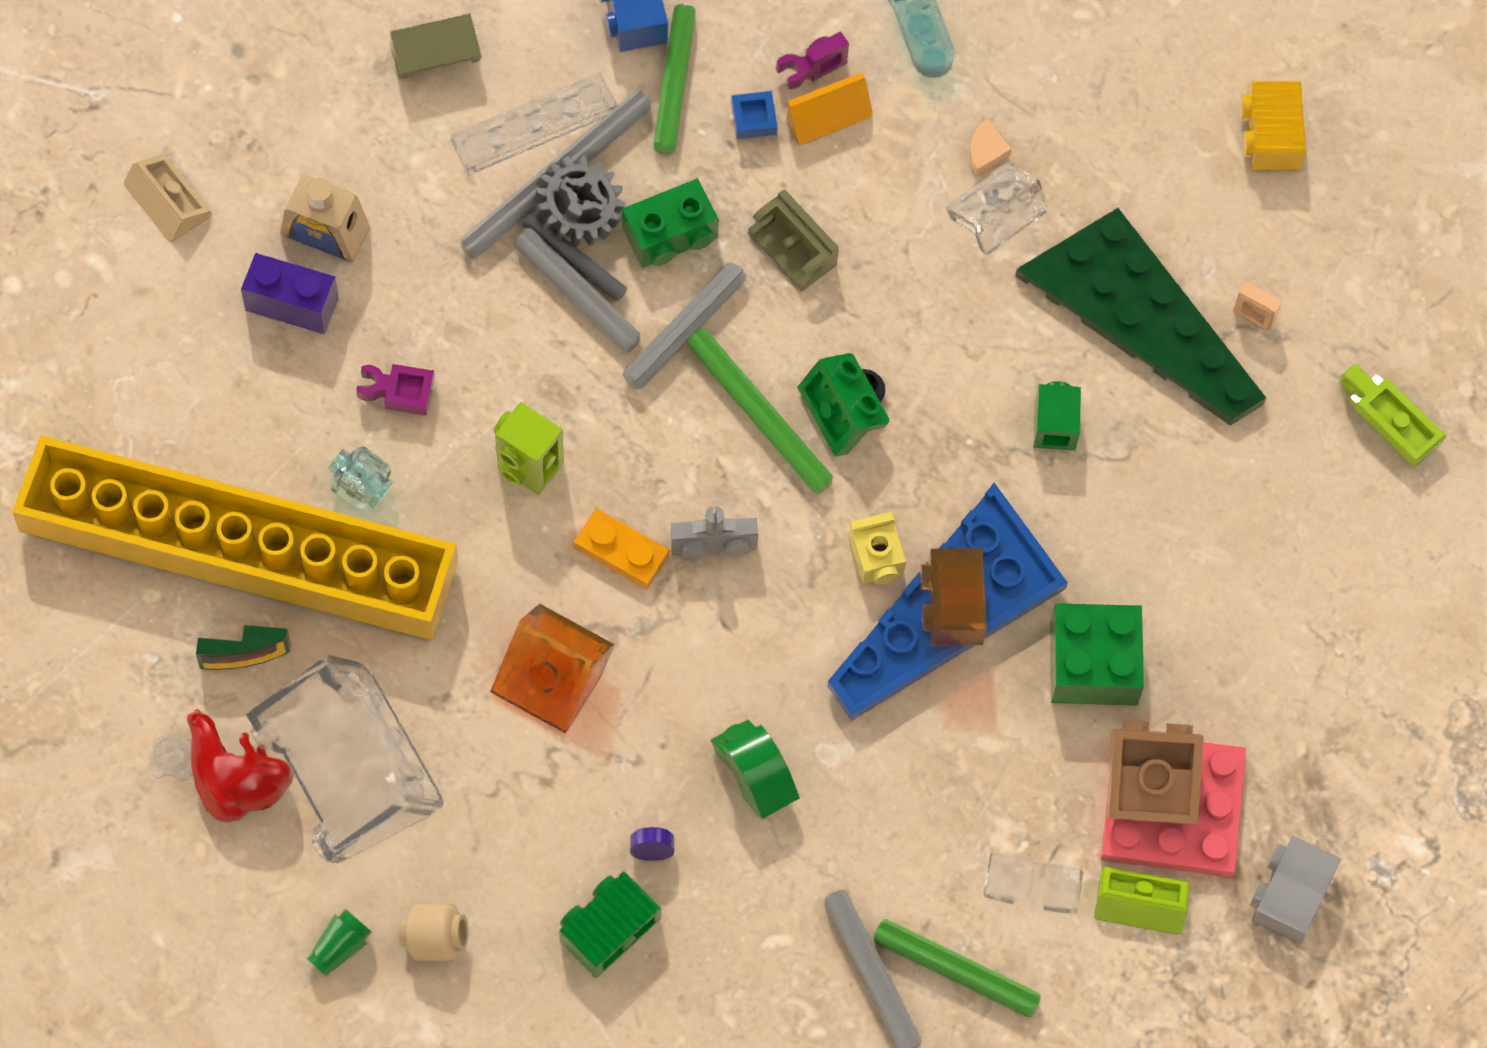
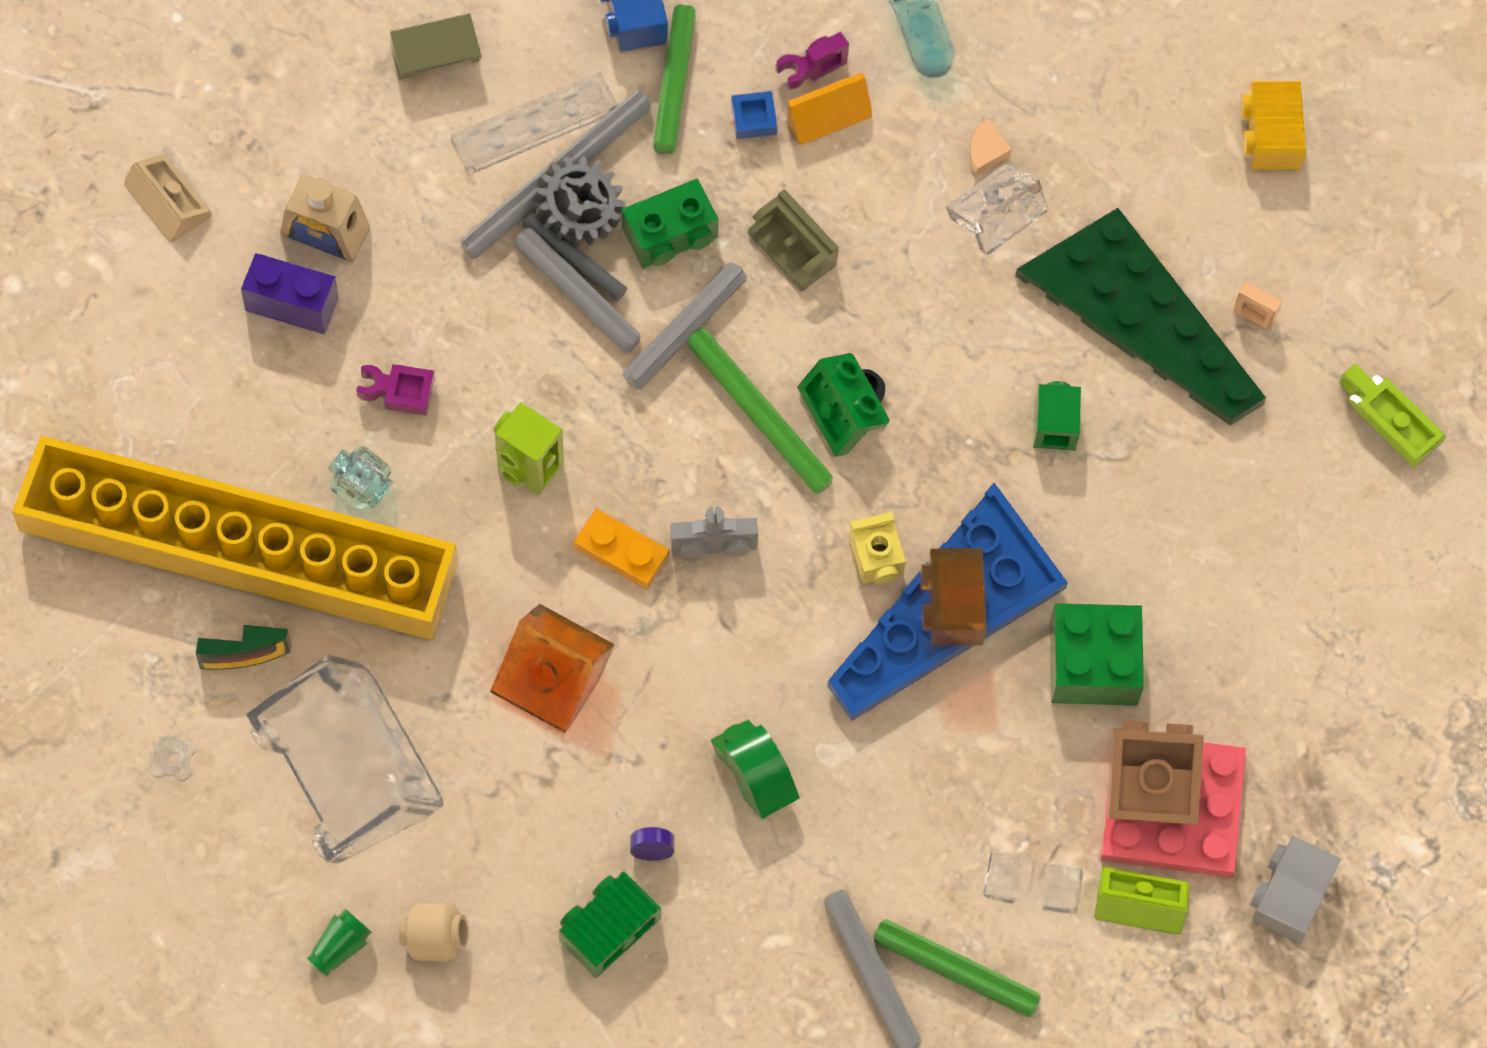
red piece [187,709,294,822] -> none

